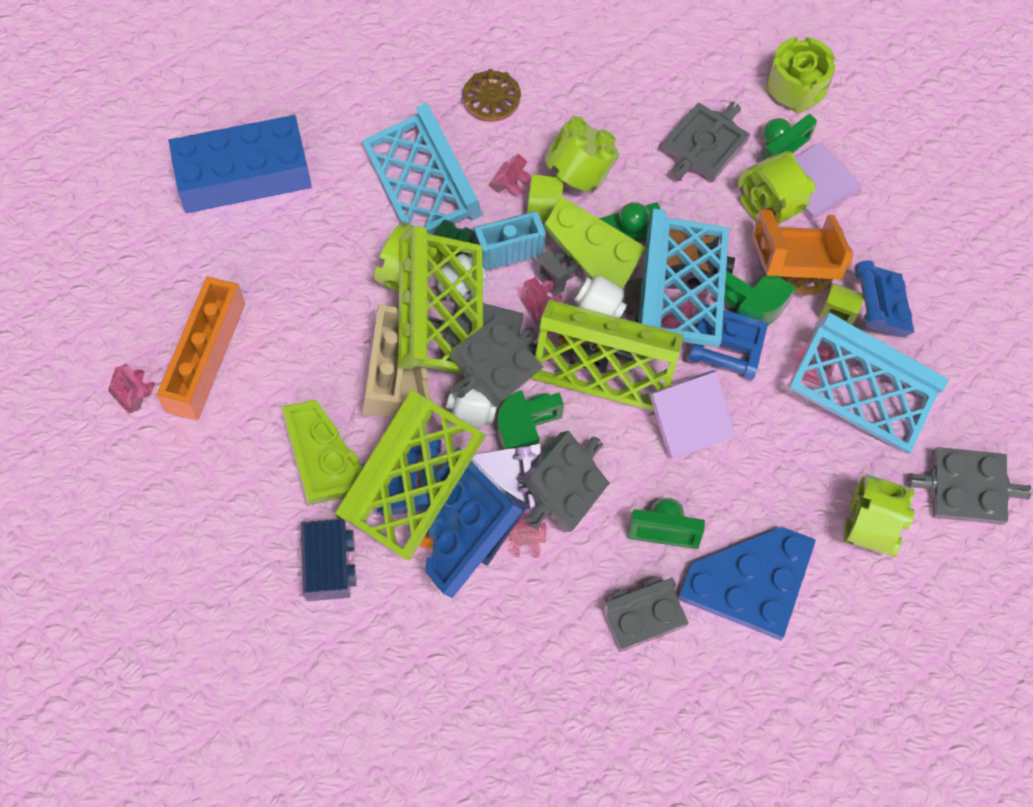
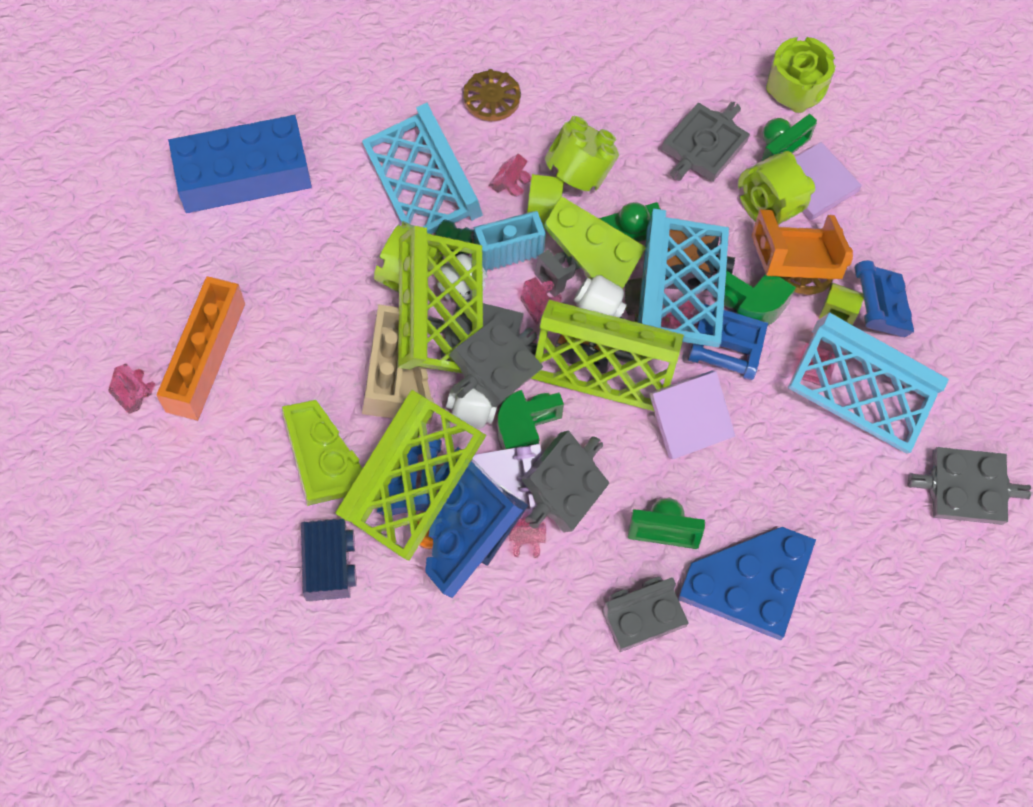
lime brick [843,474,915,557] -> none

